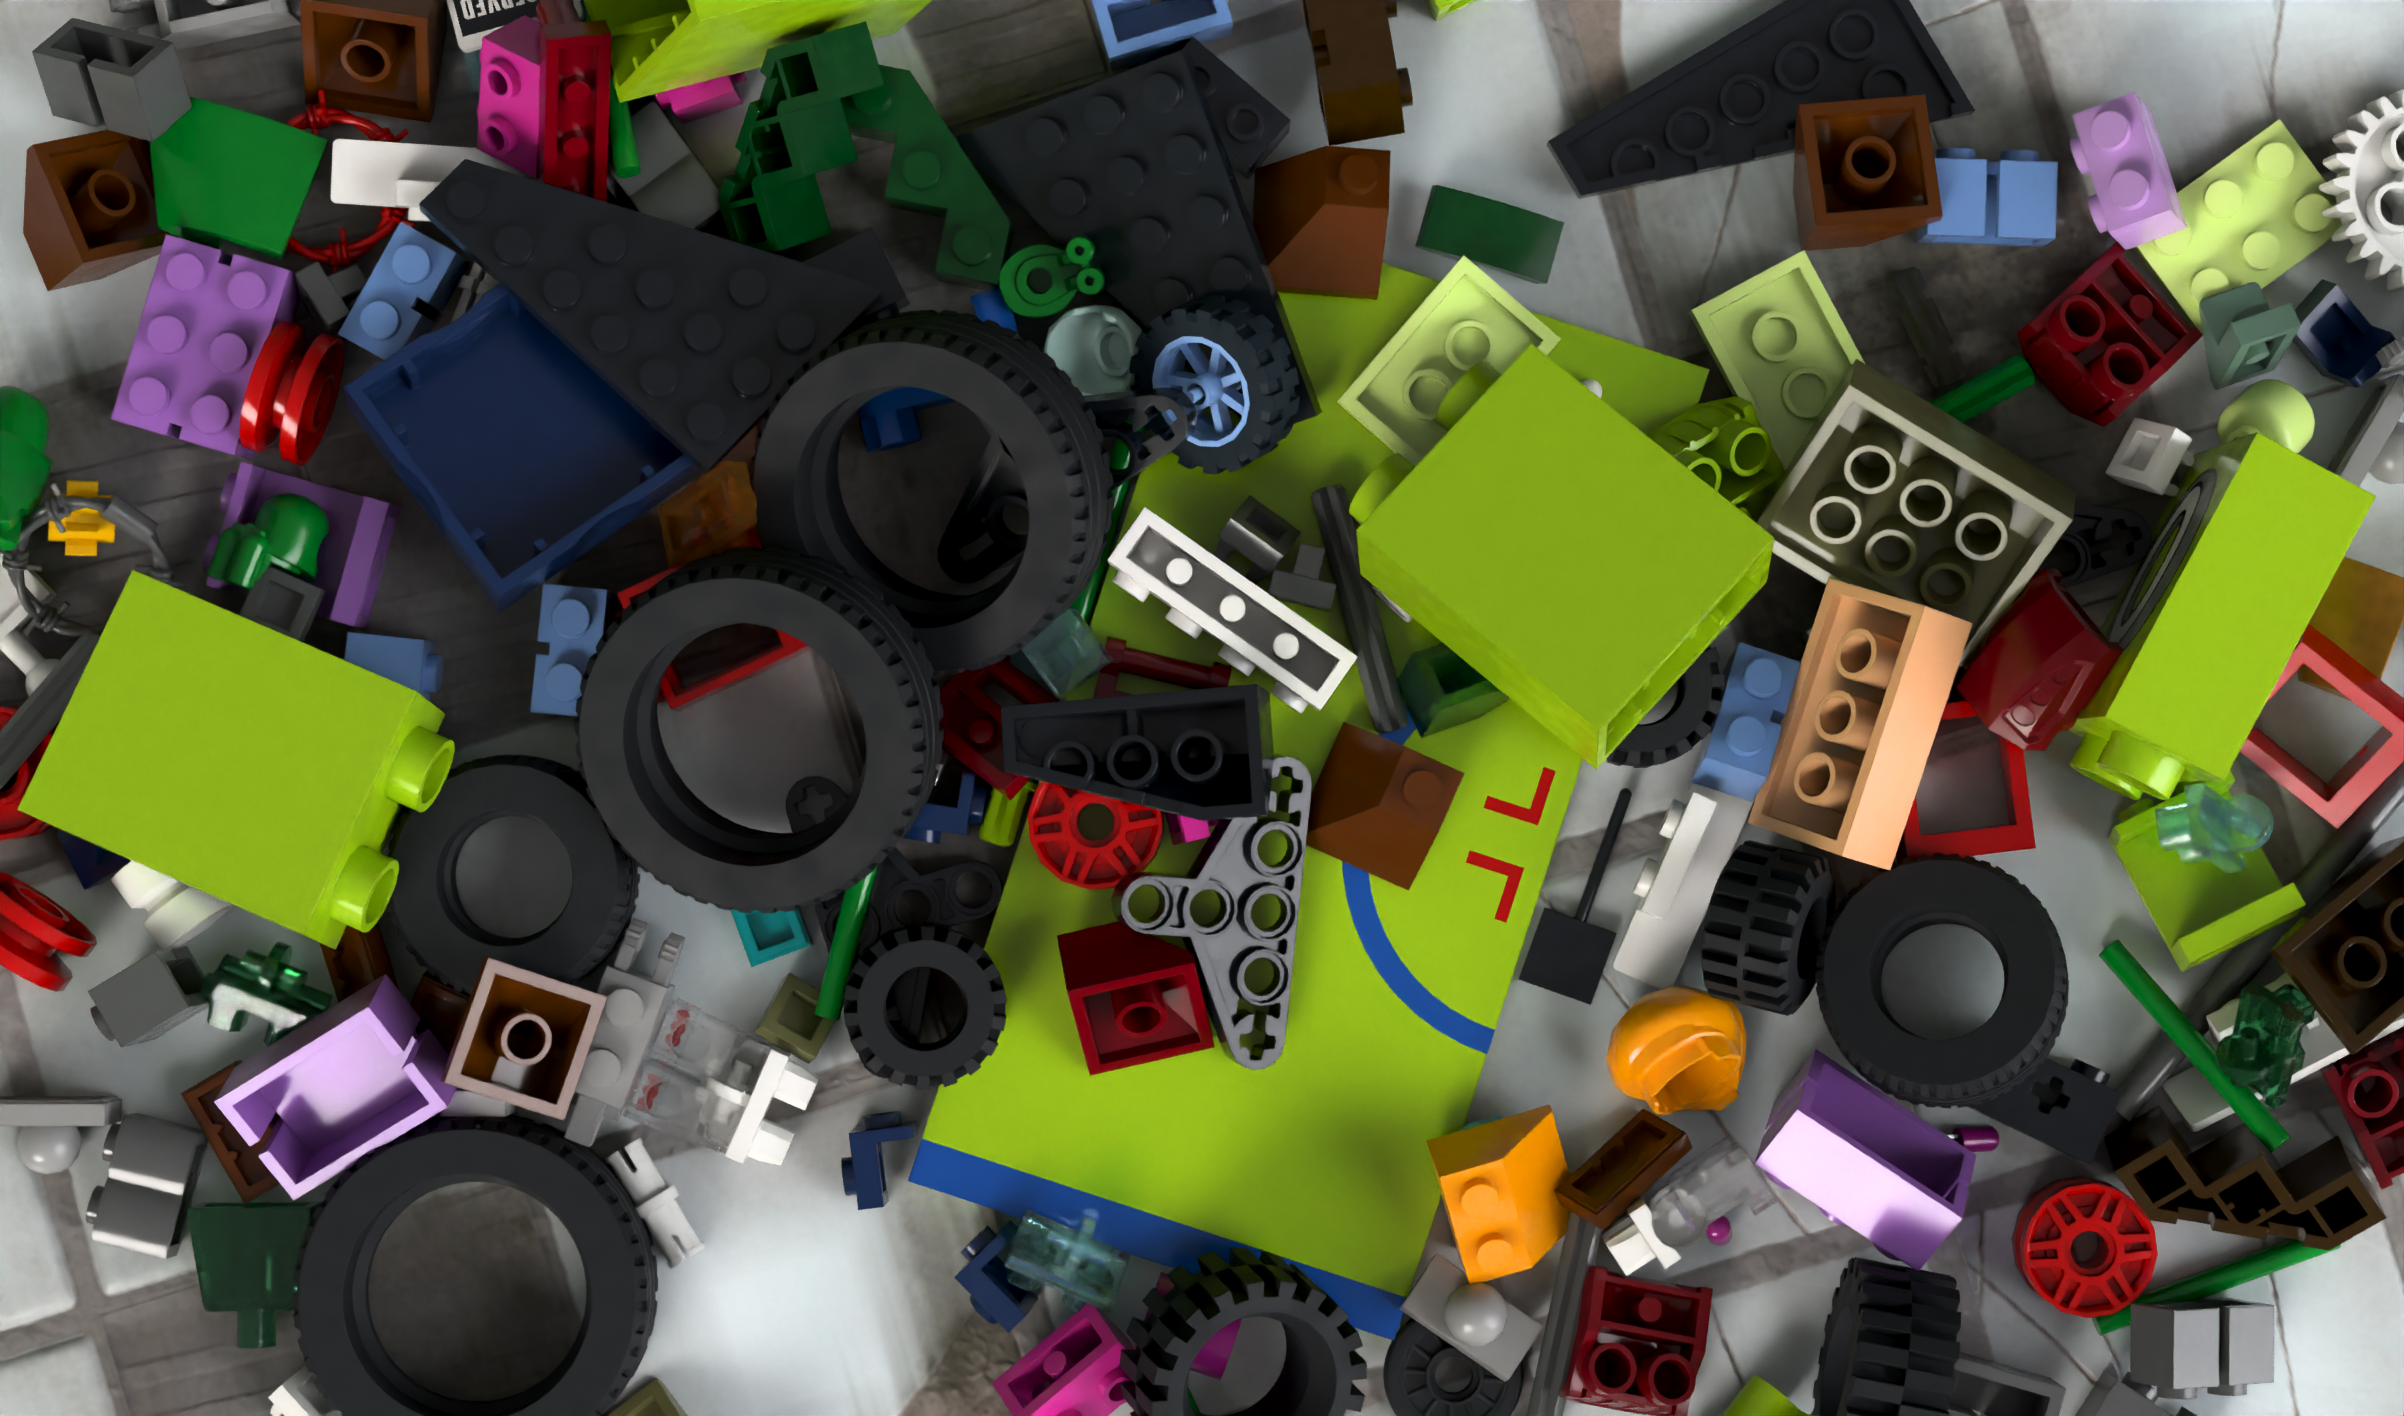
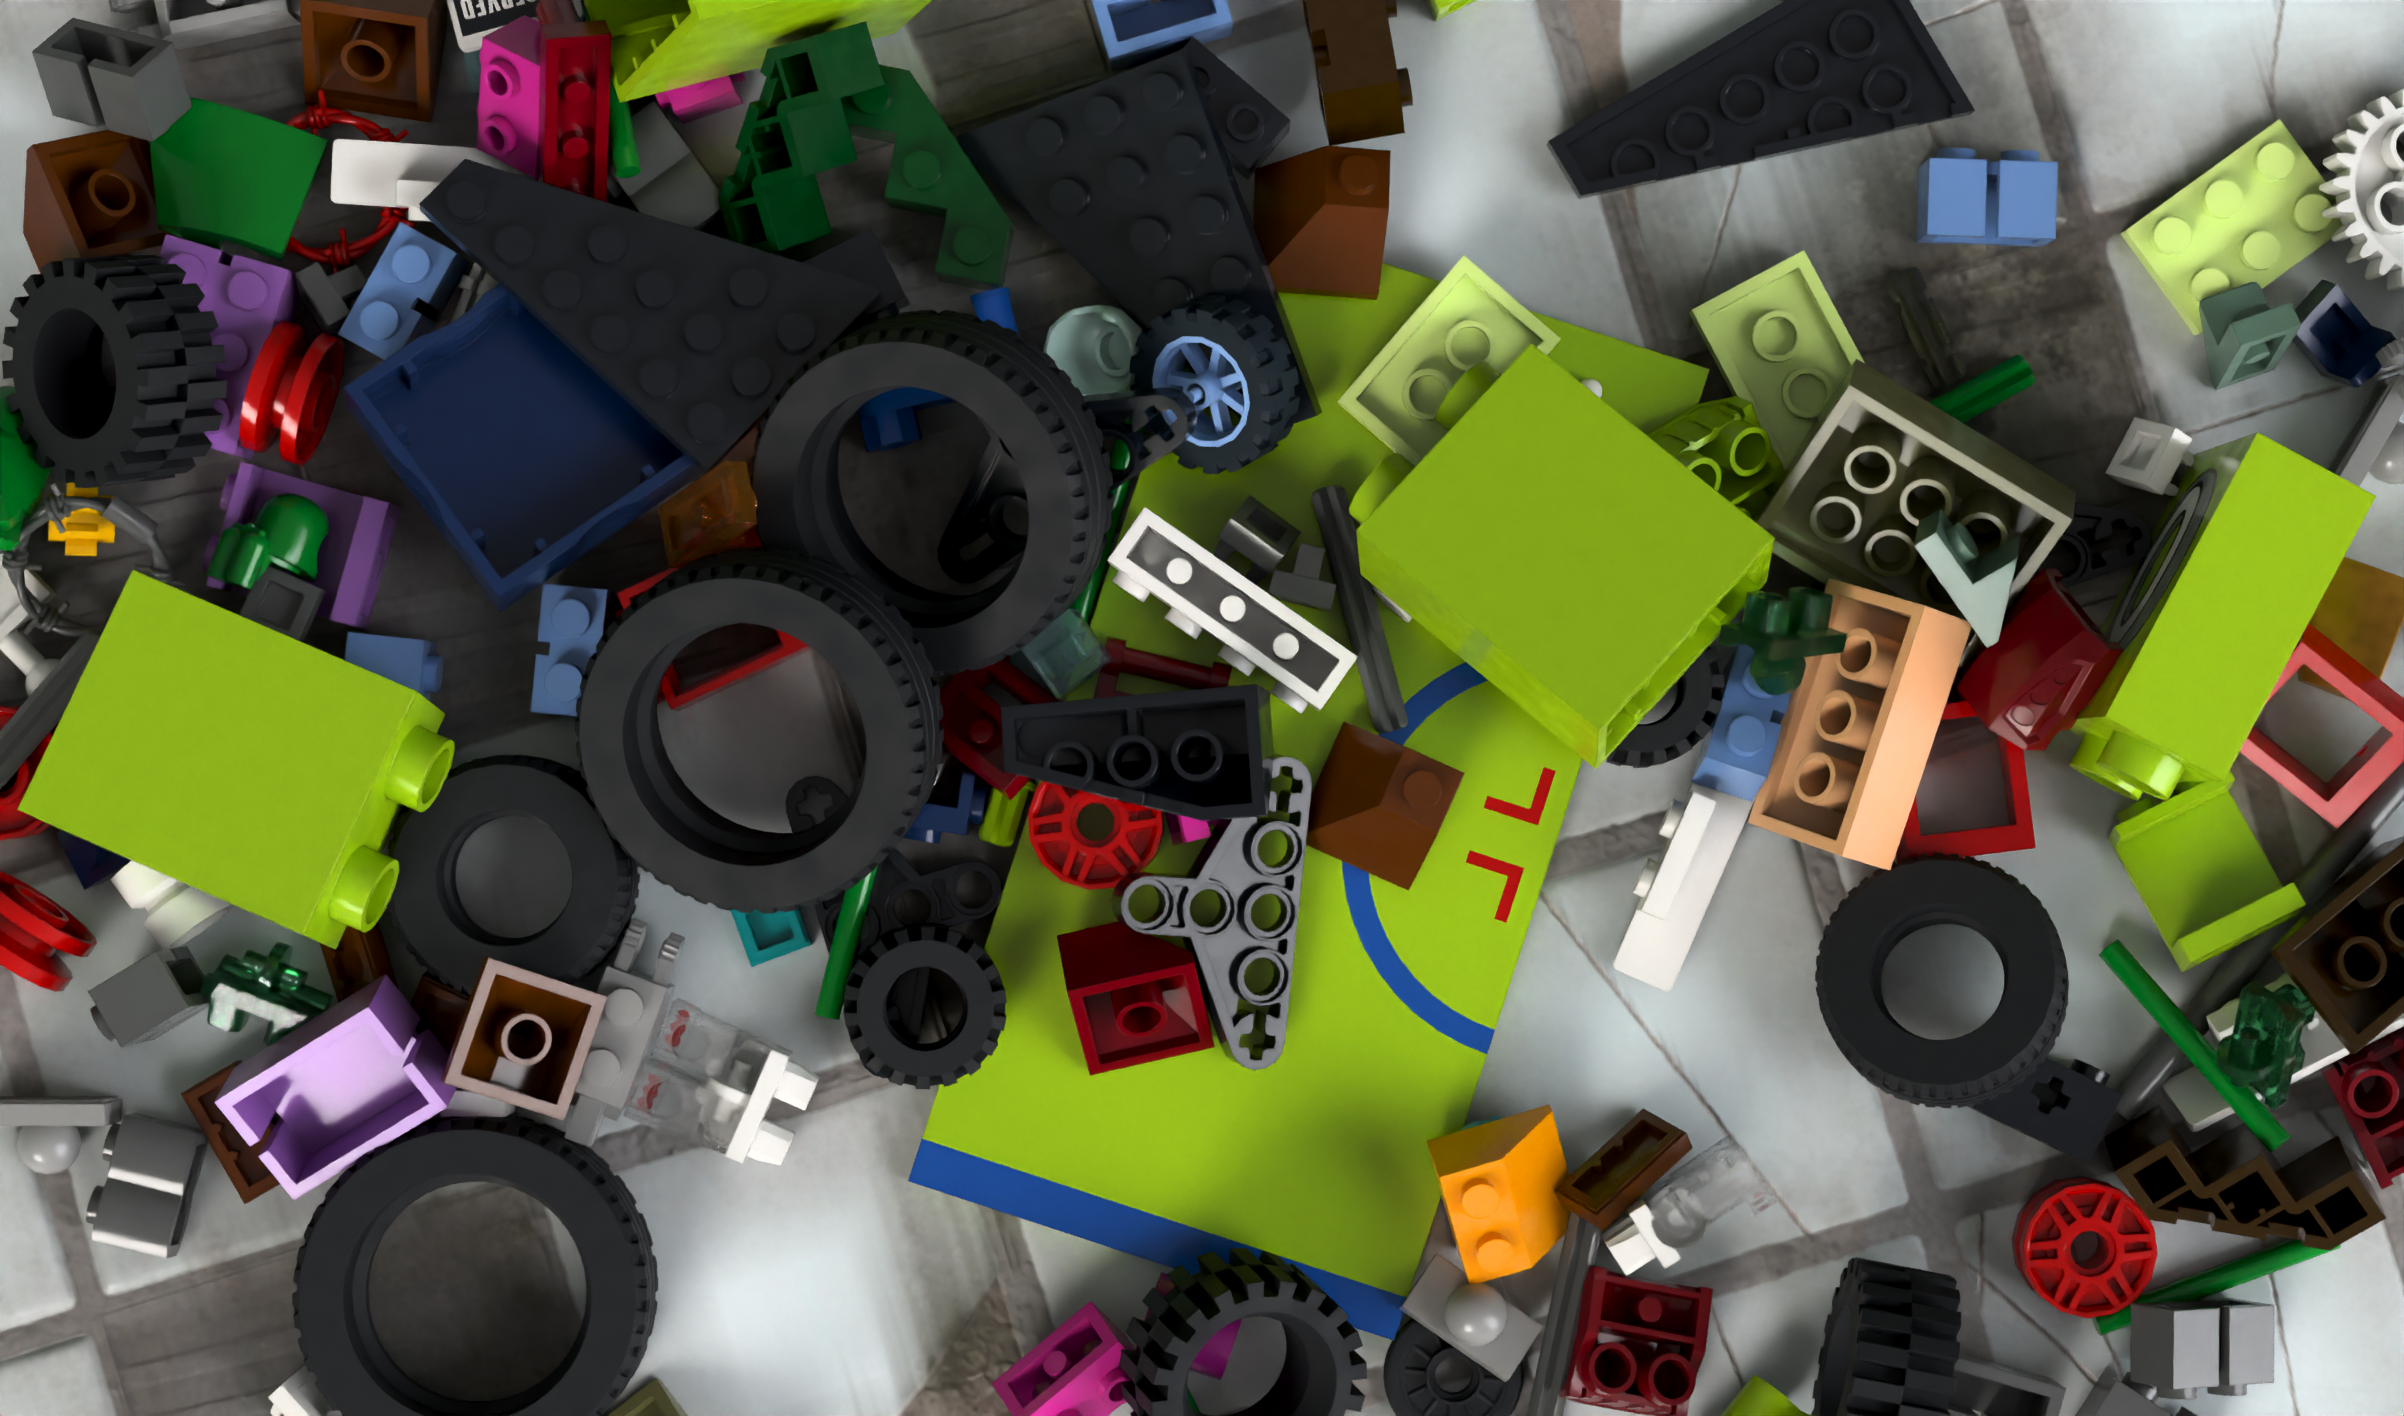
clear green torso [188,1201,324,1349] -> none
white pin [605,1138,706,1269] -> none
olive plate [754,973,844,1064] -> none
dark blue bracket [841,1111,918,1210] -> none
dark blue bracket [954,1220,1039,1333] -> none
green piece [999,236,1105,318] -> none
clear light blue hips [1004,1209,1131,1313] -> none
clear green slope [1397,643,1510,738] -> none
dark green slope [1415,185,1564,284] -> none
black piece [1519,788,1632,1005] -> none
light orange helmet [1606,985,1746,1116] -> none
black tyre [1701,840,1836,1016] -> none
magenta piece [1705,1214,1733,1246] -> none
medium lavender piece [1754,1049,1976,1271] -> none
reddish brown slope [1793,94,1943,251] -> none
magenta piece [1947,1126,1999,1152] -> none
dark red slope [2017,242,2203,427] -> none
lavender brick [2070,92,2188,250] -> none
clear light blue hips [2155,783,2274,873] -> none
yellowish green head [2217,379,2315,454] -> none
none -> black tyre [2,254,227,488]
none -> clear green hips [1718,587,1847,696]
none -> slope [1914,509,2021,648]

